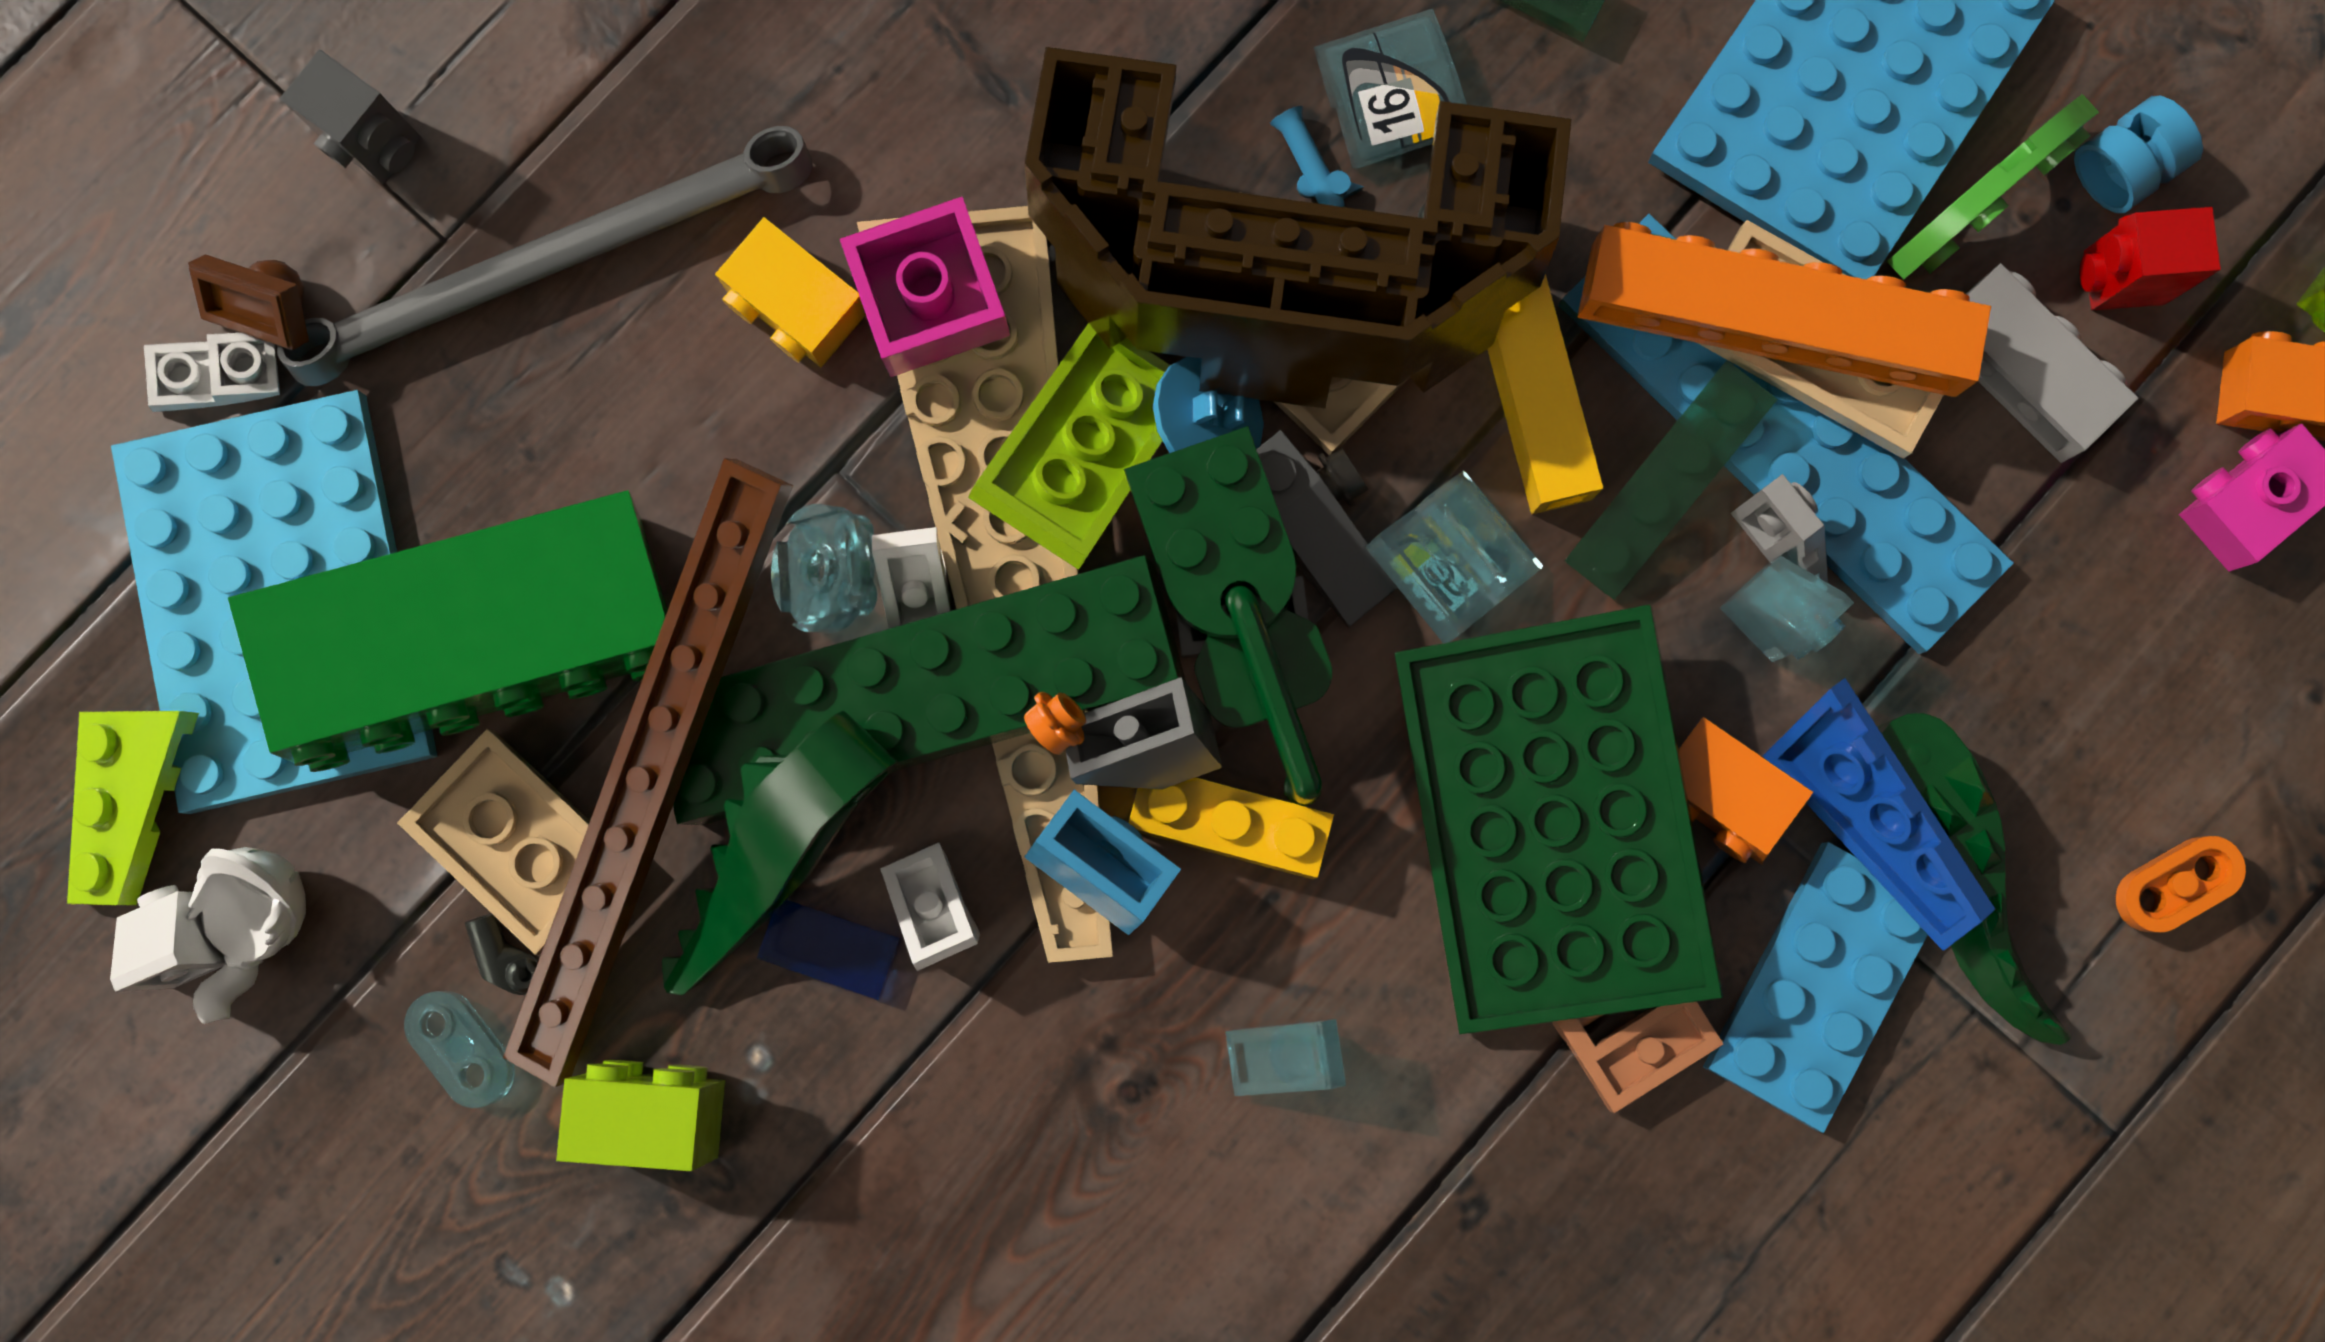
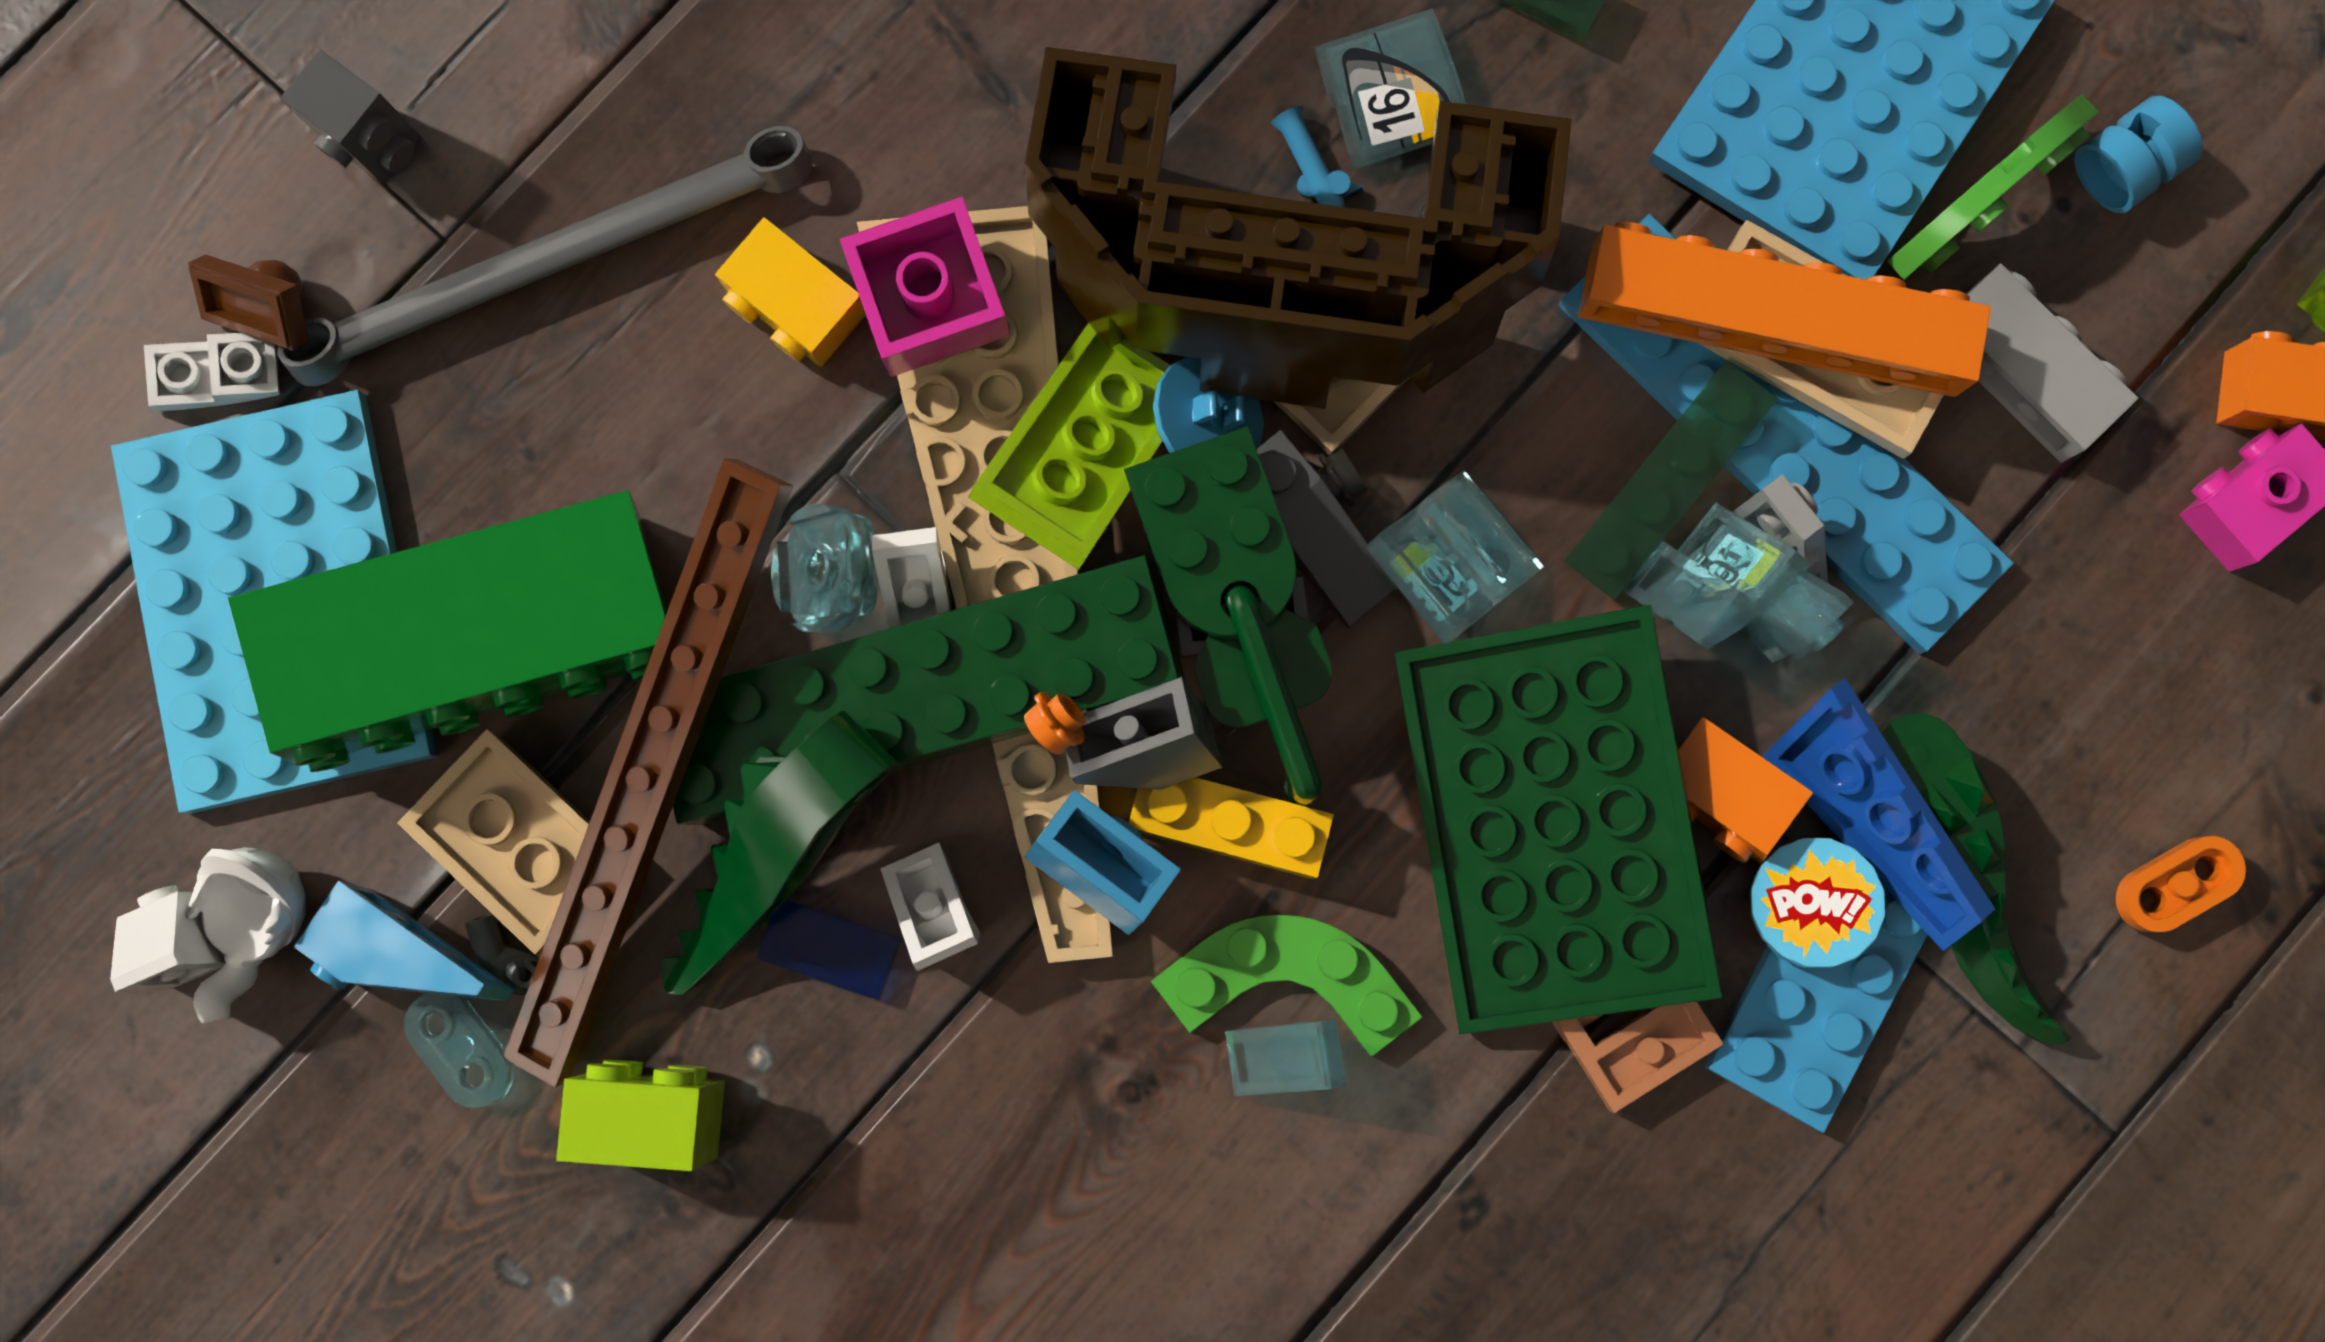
lime wing [67,711,199,905] -> none
yellow brick [1487,274,1603,515] -> none
red brick [2080,207,2221,311] -> none
none -> dark azure slope [294,880,514,1001]
none -> bright green plate [1151,915,1422,1057]
none -> clear light blue slope [1623,502,1810,649]
none -> tile [1750,838,1885,968]

